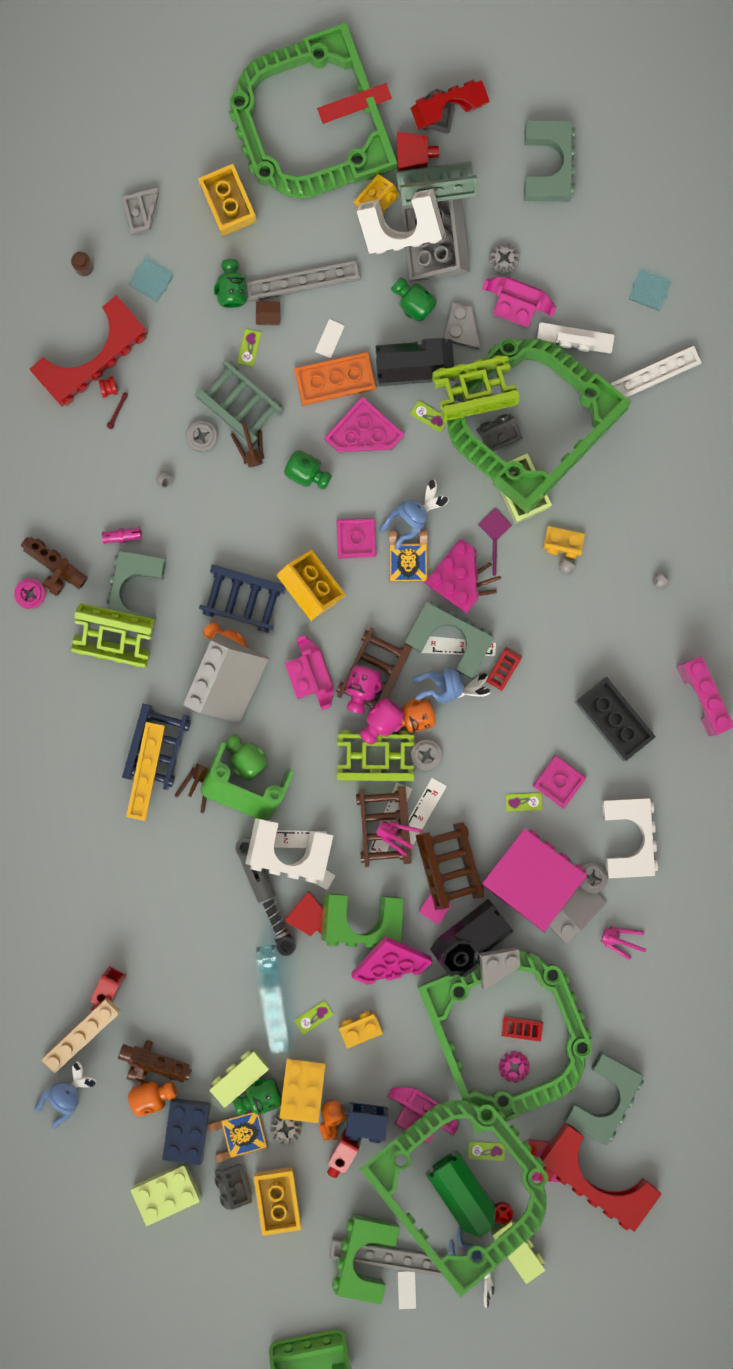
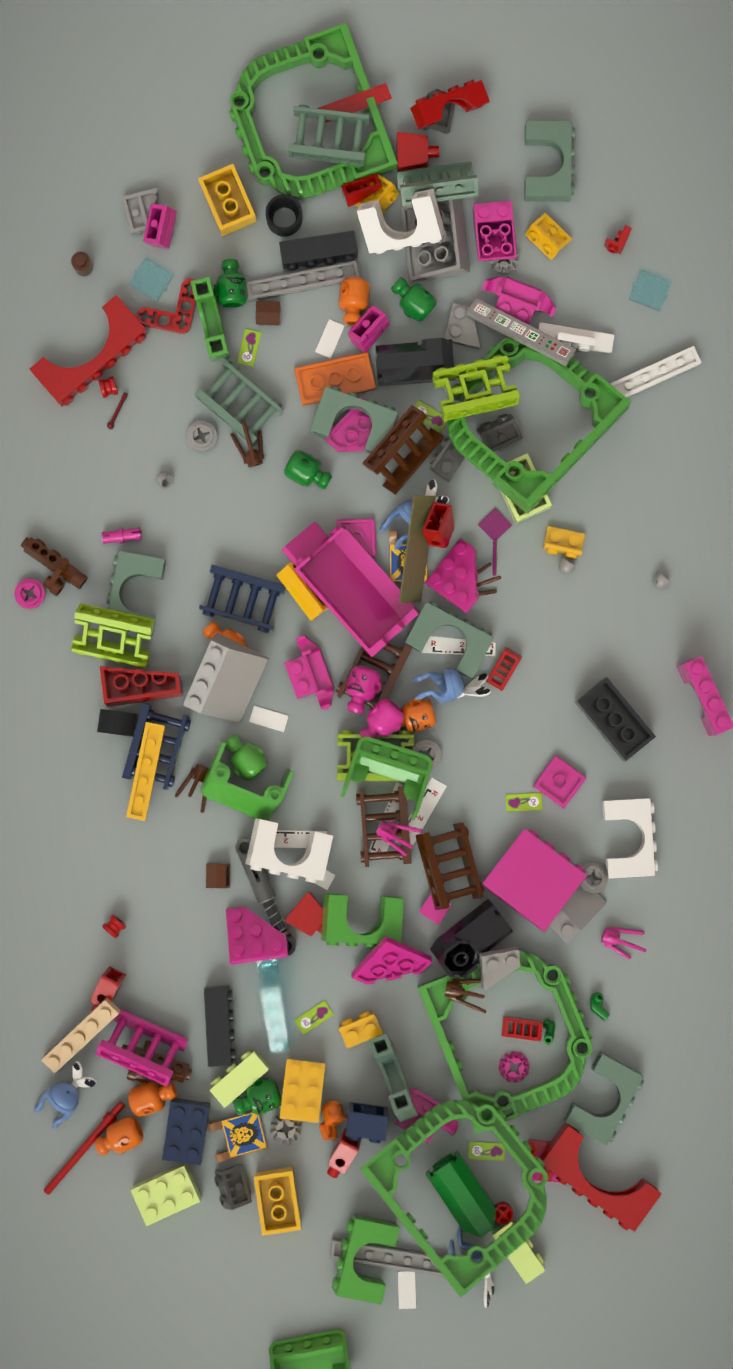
none -> red bar [44,1101,125,1195]
none -> orange piece [94,1116,144,1155]
none -> dark pink fence [96,1009,188,1086]
none -> black piece [97,709,137,737]
none -> red wedge [100,666,183,707]
none -> red wheel [102,914,127,938]
none -> red beam [136,278,196,334]
none -> dark pink brick [143,204,177,249]
none -> bright green arch [190,277,230,361]
none -> black brick [204,985,236,1067]
none -> reddish brown piece [206,863,230,888]
none -> dark pink plate [226,907,289,965]
none -> white sticker [249,706,289,732]
none -> black piece [265,195,302,237]
none -> black brick [279,230,358,271]
none -> dark pink panel [281,521,420,657]
none -> sand green fence [288,105,370,166]
none -> sand green arch [310,386,398,454]
none -> orange piece [338,277,370,326]
none -> bright green windscreen [340,737,432,820]
none -> red slope [341,173,382,207]
none -> dark pink brick [347,306,390,353]
none -> reddish brown fence [362,405,444,495]
none -> sand green arch [368,1033,419,1123]
none -> olive window [399,495,436,603]
none -> red torso [422,502,455,548]
none -> dark grey bracket [429,438,465,482]
none -> reddish brown plant [445,979,486,1014]
none -> light grey tile [466,298,576,366]
none -> dark pink slope [472,201,517,262]
none -> yellow bracket [525,213,572,260]
none -> green arm [543,1018,556,1045]
none -> green arm [590,992,610,1021]
none -> red bracket [604,225,632,254]

